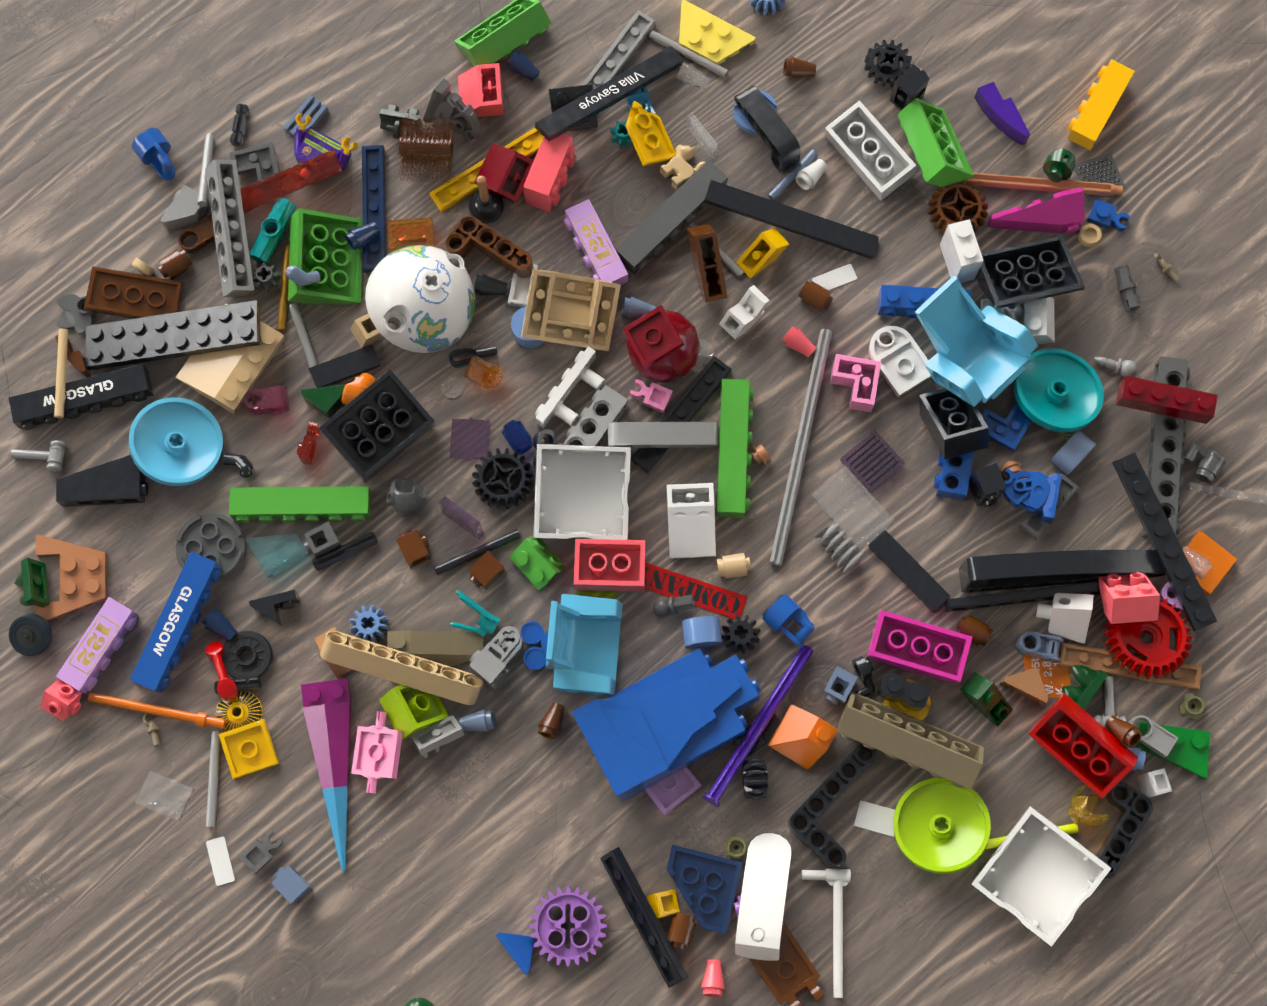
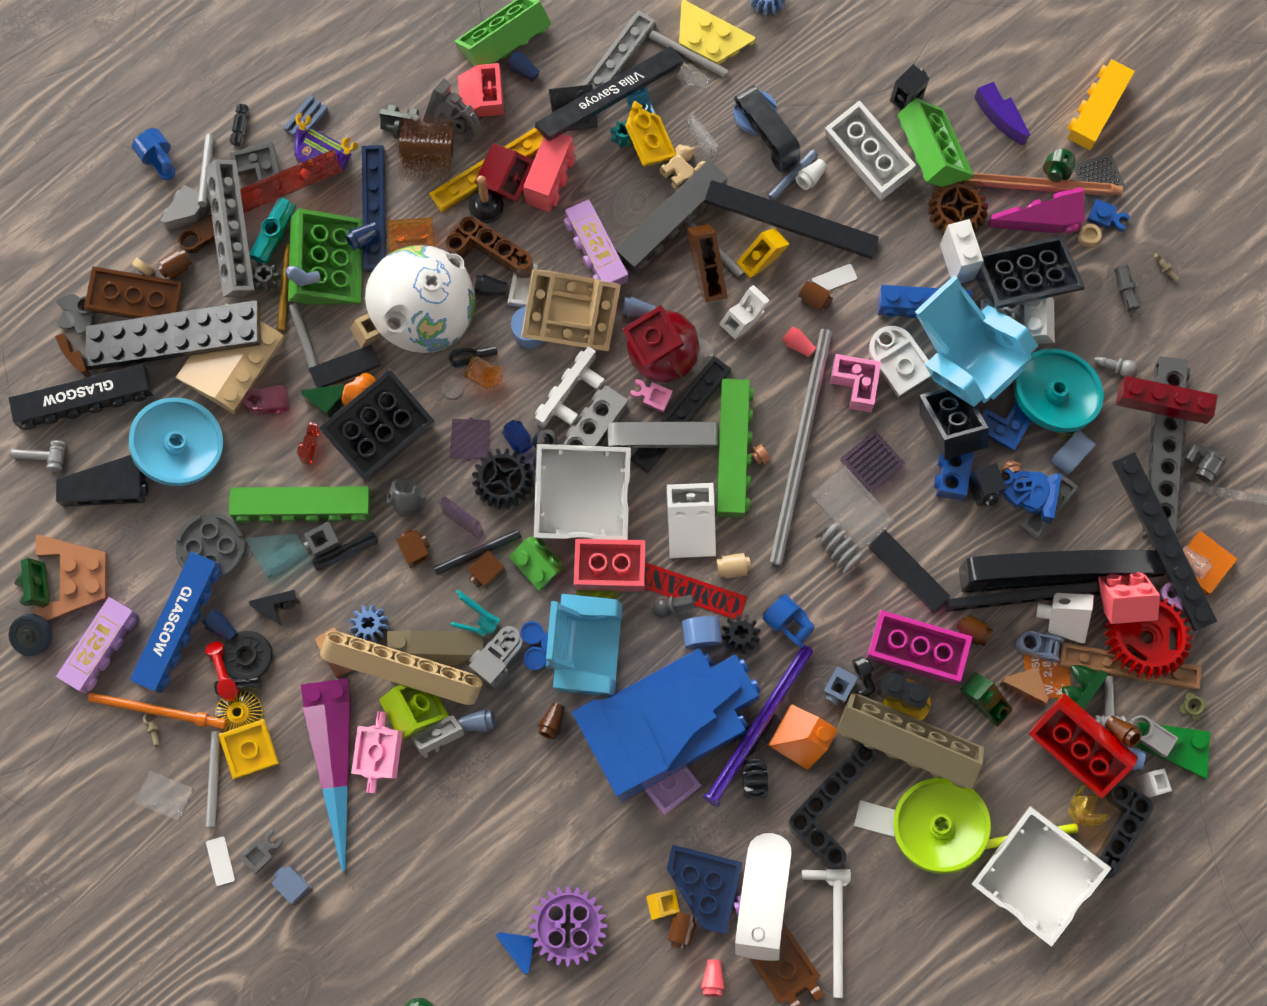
coral brick [40,679,82,722] -> none
tan bar [54,329,68,418] -> none
black arm [223,454,253,478] -> none
black tile [600,847,688,988] -> none
olive plate [724,836,748,860] -> none
reddish brown cone [783,56,816,79] -> none
black gear [864,40,912,87] -> none

